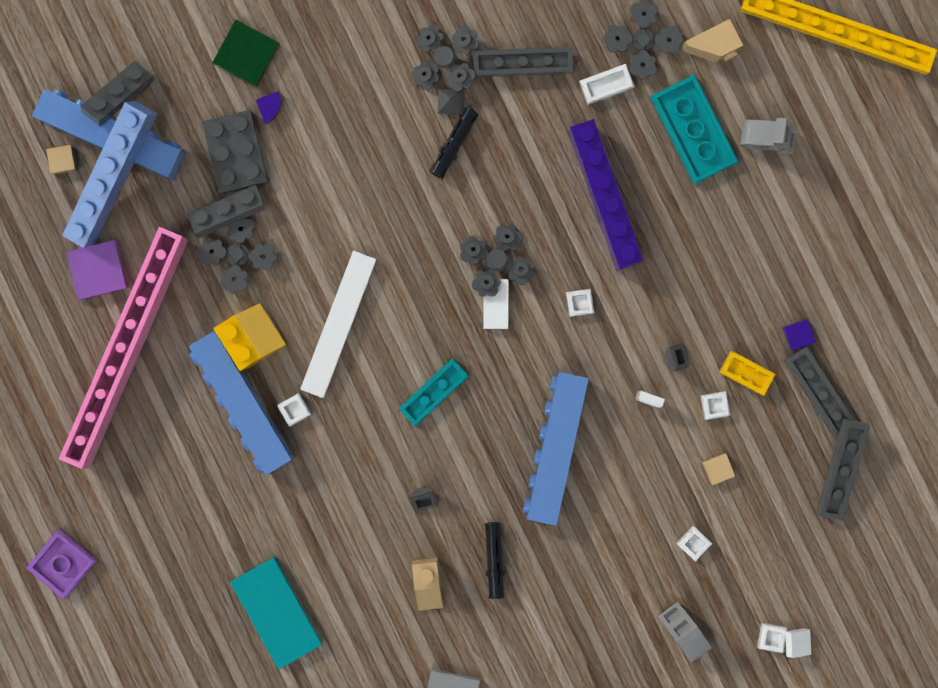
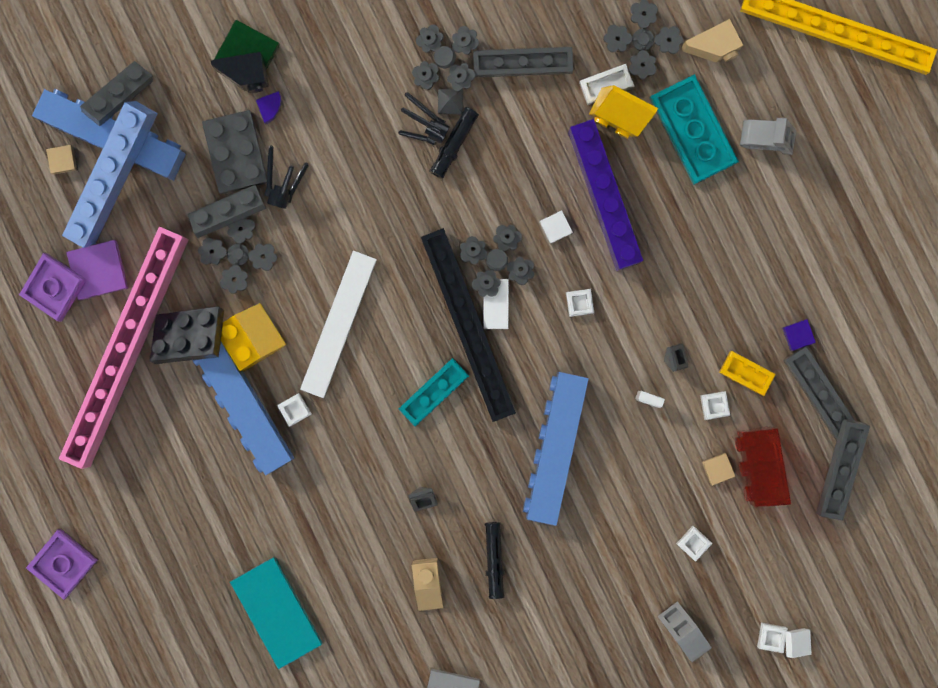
none -> medium lavender tile [19,253,86,322]
none -> black plate [150,306,224,364]
none -> black slope [211,52,269,93]
none -> black plant [264,145,308,209]
none -> black plant [398,92,450,146]
none -> black plate [421,228,516,422]
none -> white tile [539,210,573,244]
none -> yellow slope [589,85,658,139]
none -> clear red slope [735,426,791,507]

